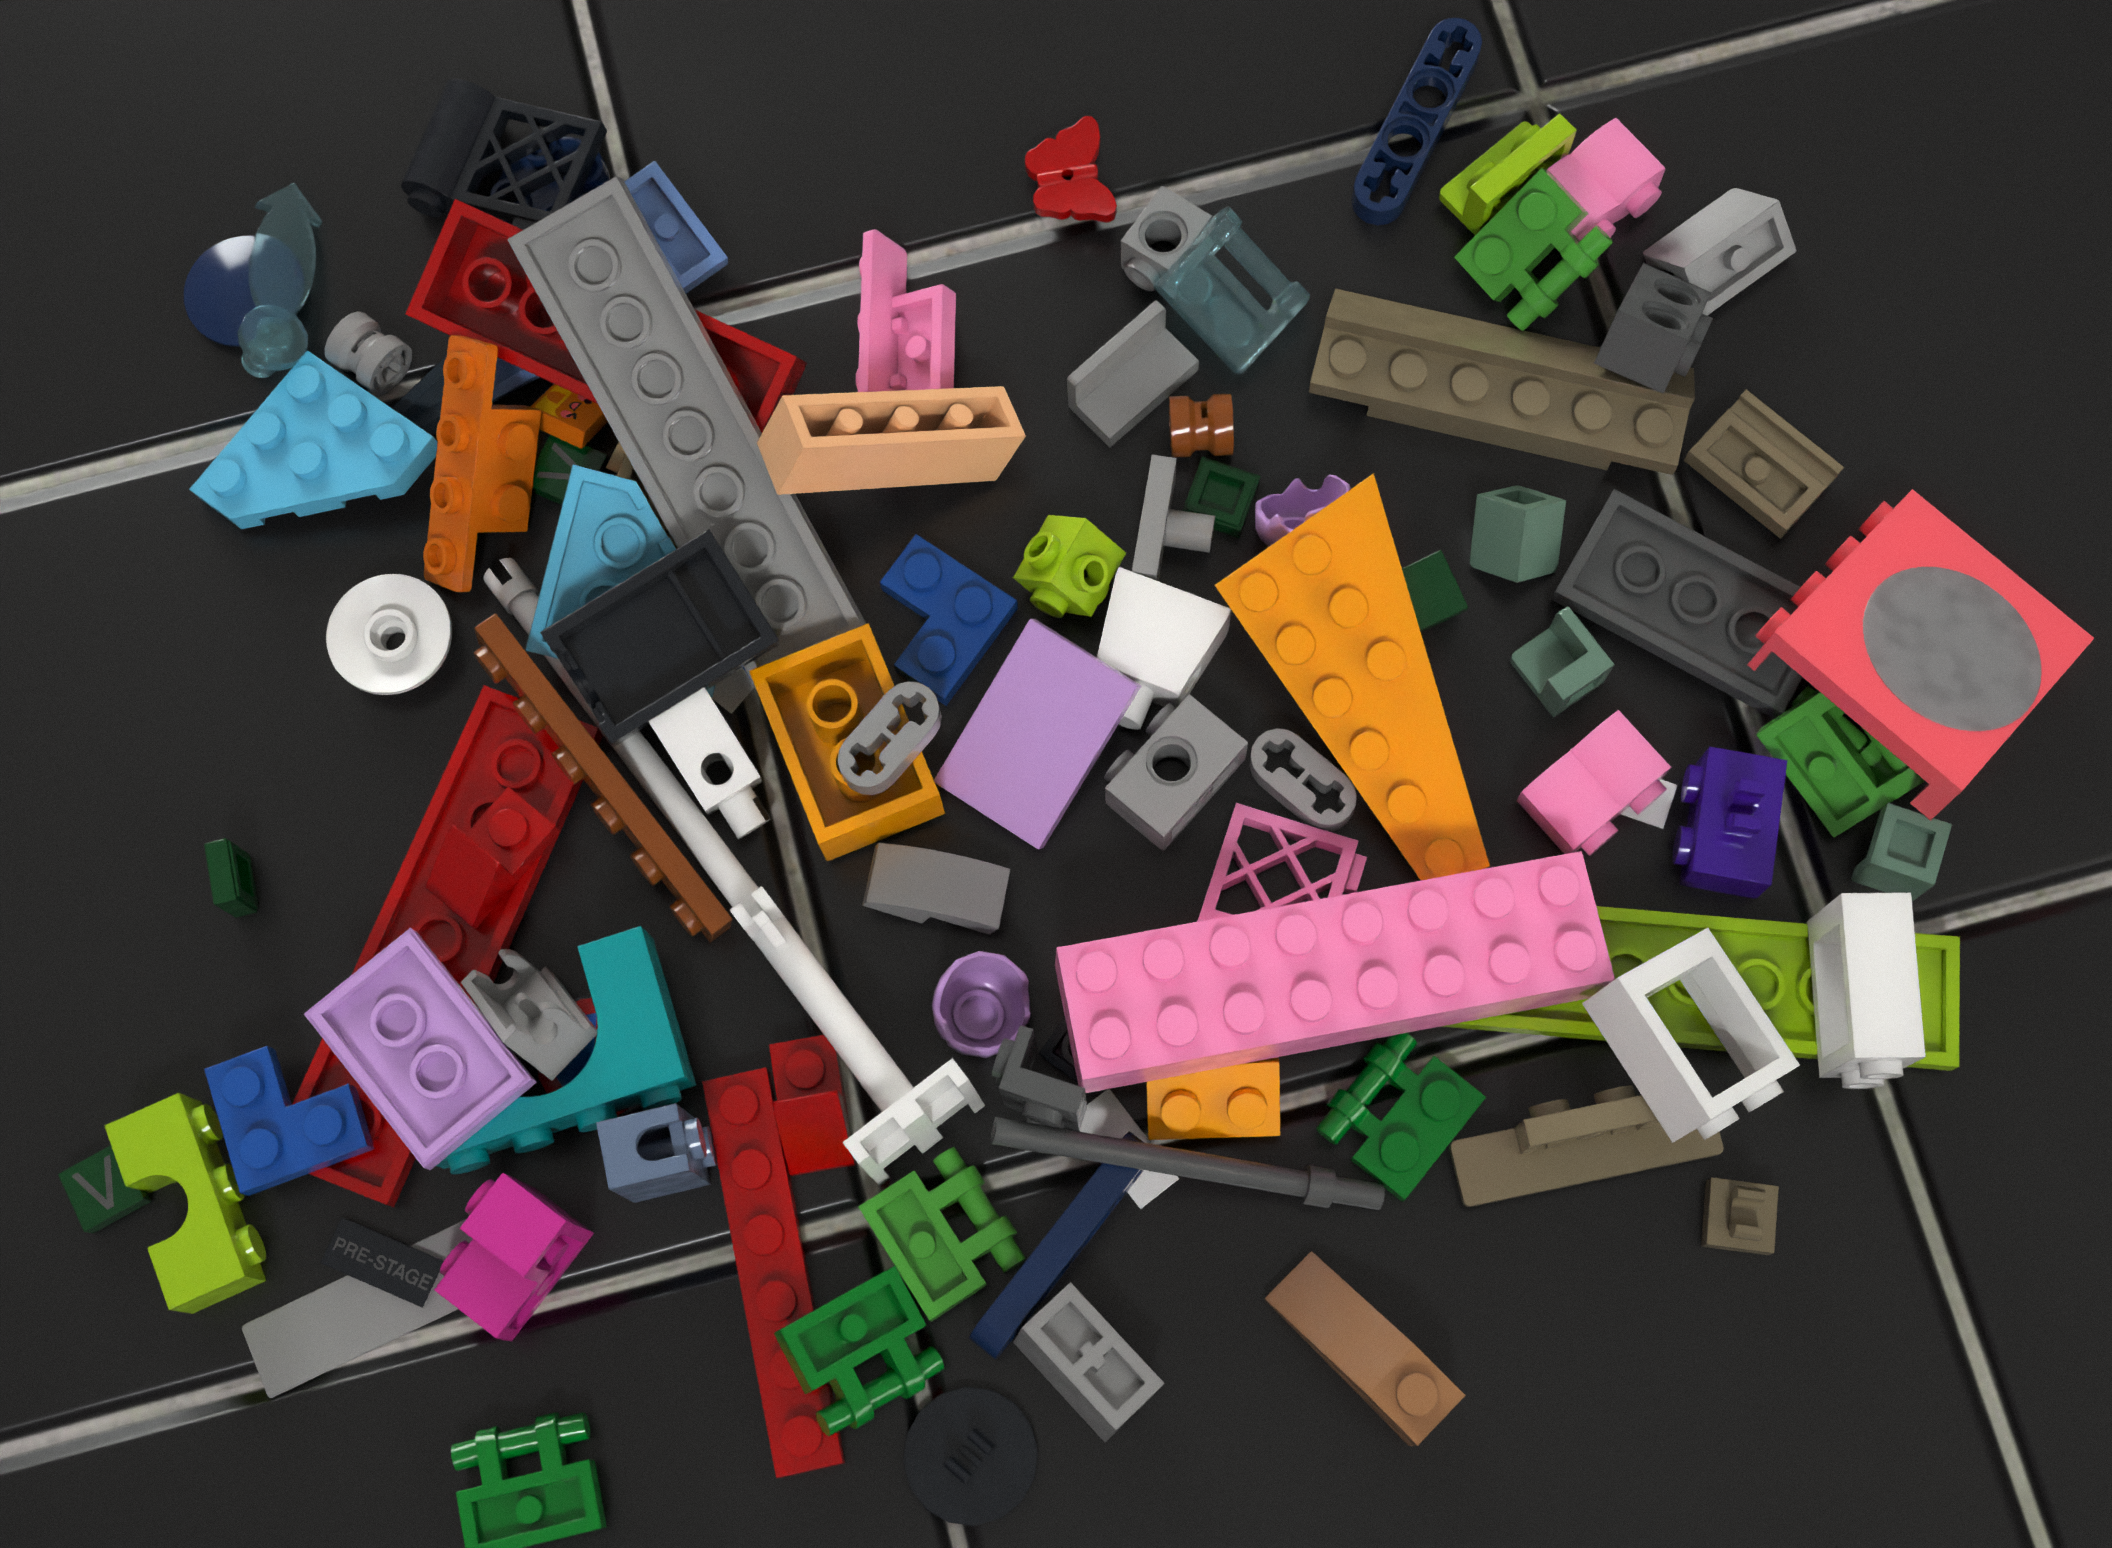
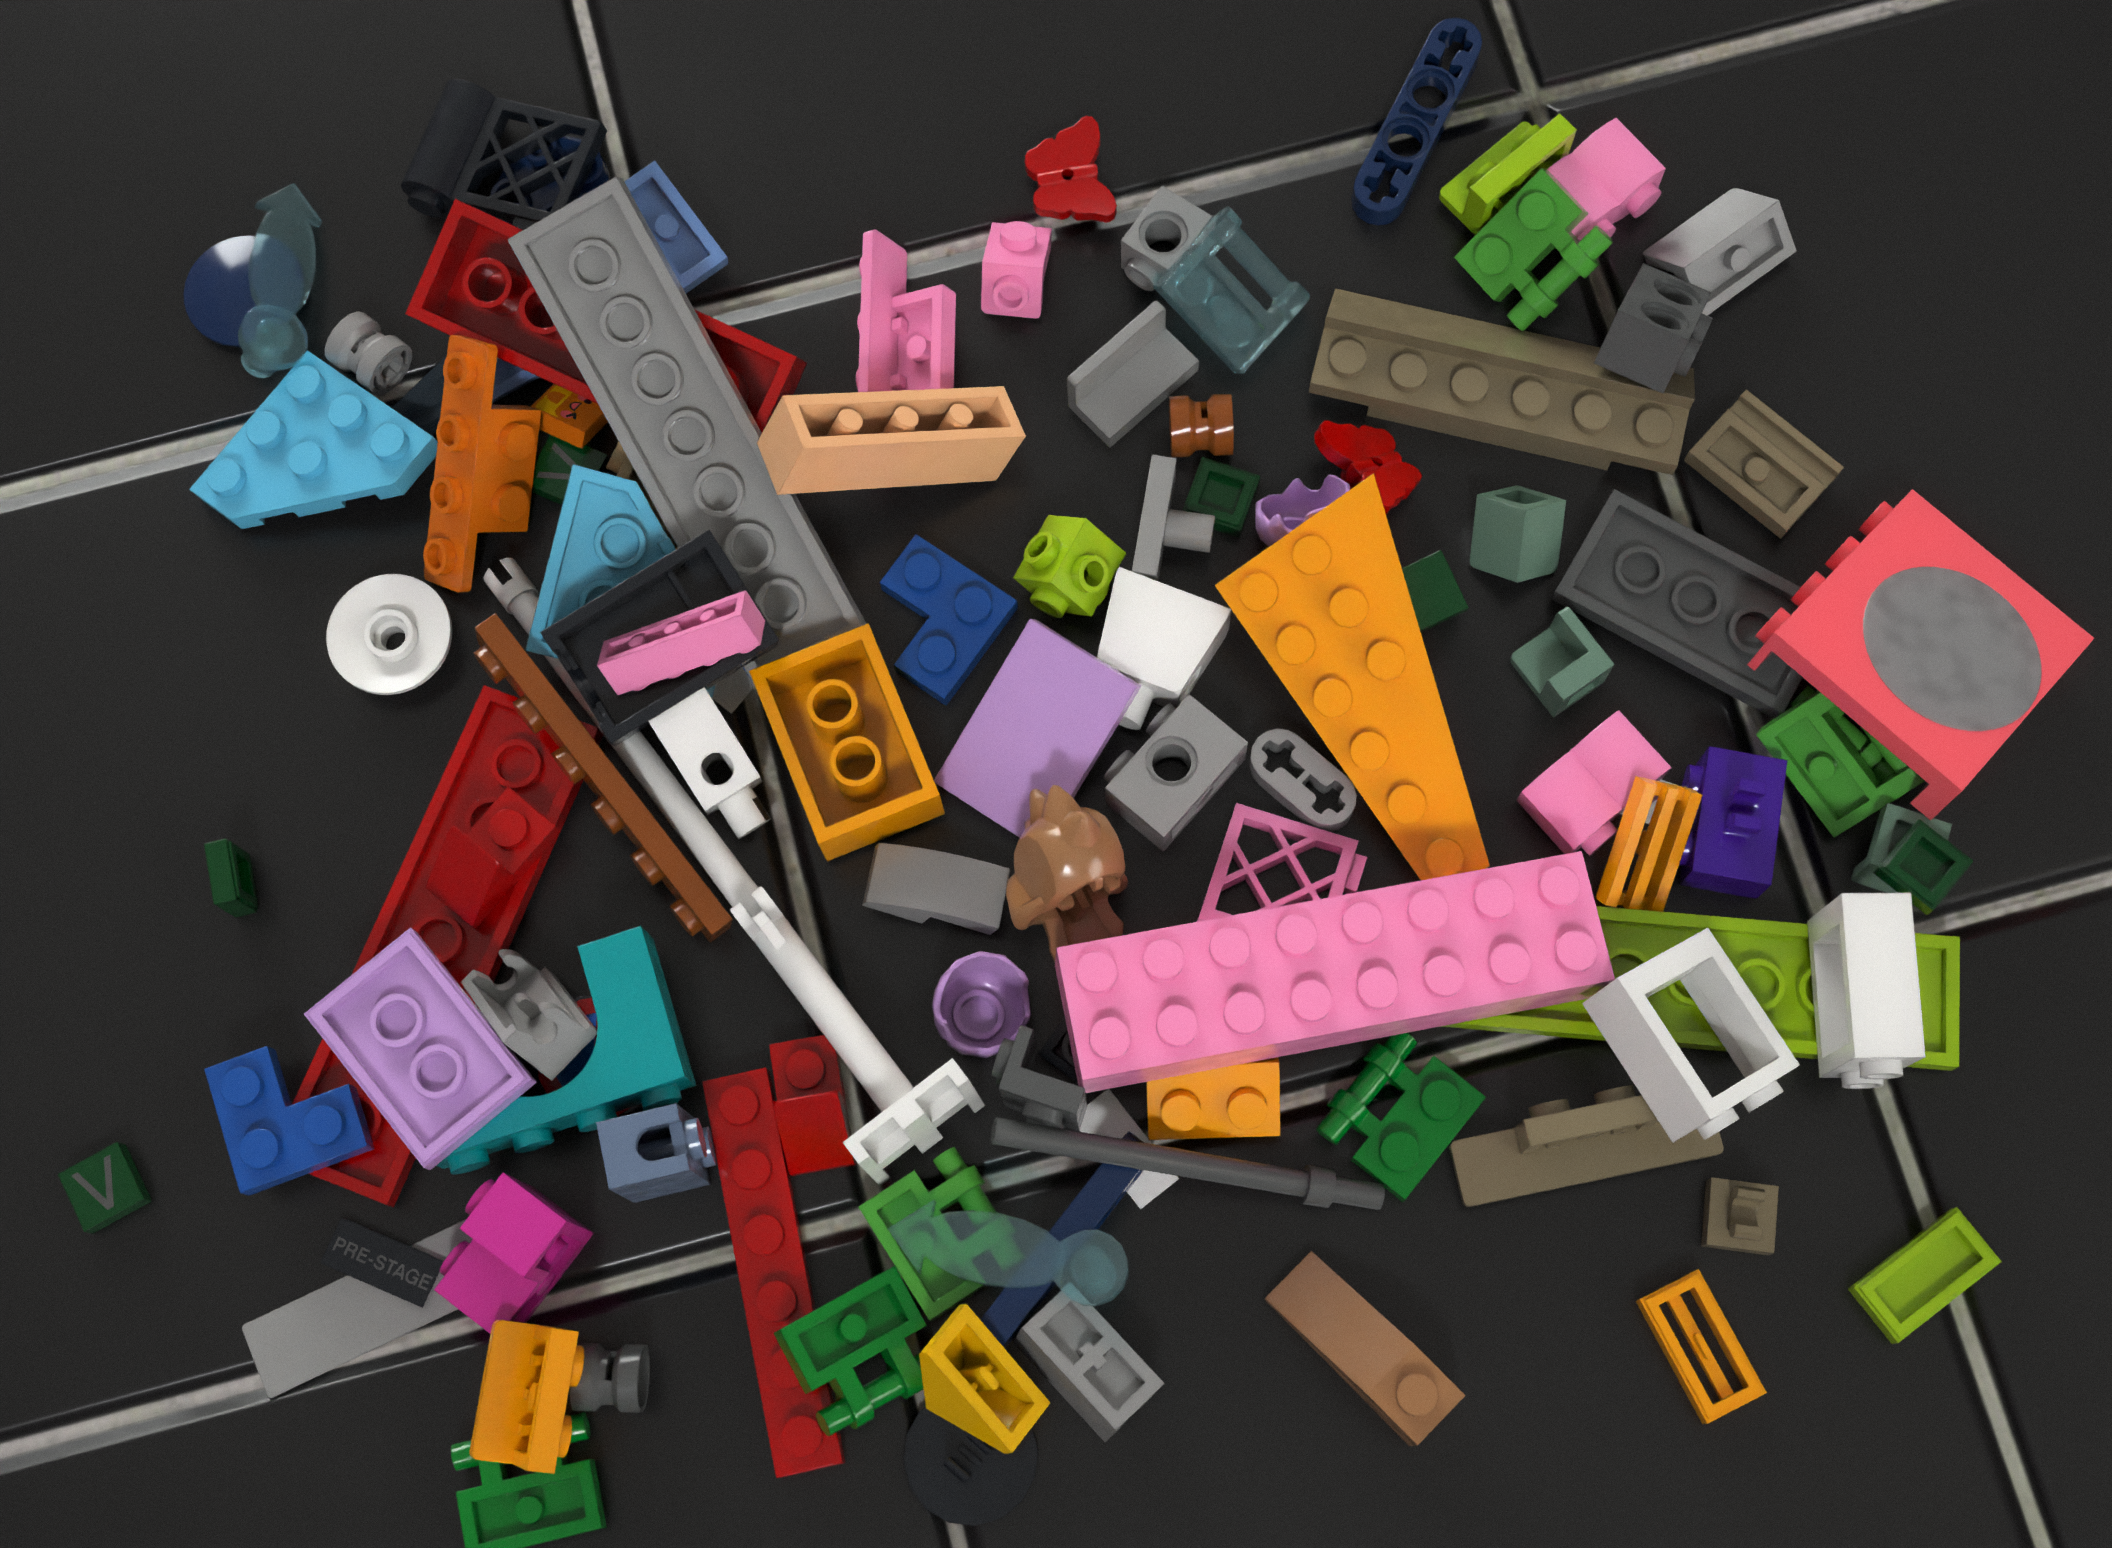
lime arch [104,1093,266,1314] -> none
light grey beam [838,681,942,795] -> none
none -> light orange bracket [469,1320,584,1474]
none -> dark grey wheel [569,1343,650,1413]
none -> bright pink piece [597,590,765,695]
none -> clear light blue brick [888,1200,1129,1306]
none -> yellow slope [919,1304,1050,1454]
none -> bright pink bracket [981,221,1052,319]
none -> medium nougat head [1006,785,1128,962]
none -> red animal [1314,420,1422,515]
none -> light orange tile [1595,776,1702,912]
none -> light orange tile [1636,1269,1767,1424]
none -> lime tile [1848,1207,2002,1344]
none -> dark green tile [1873,819,1973,915]

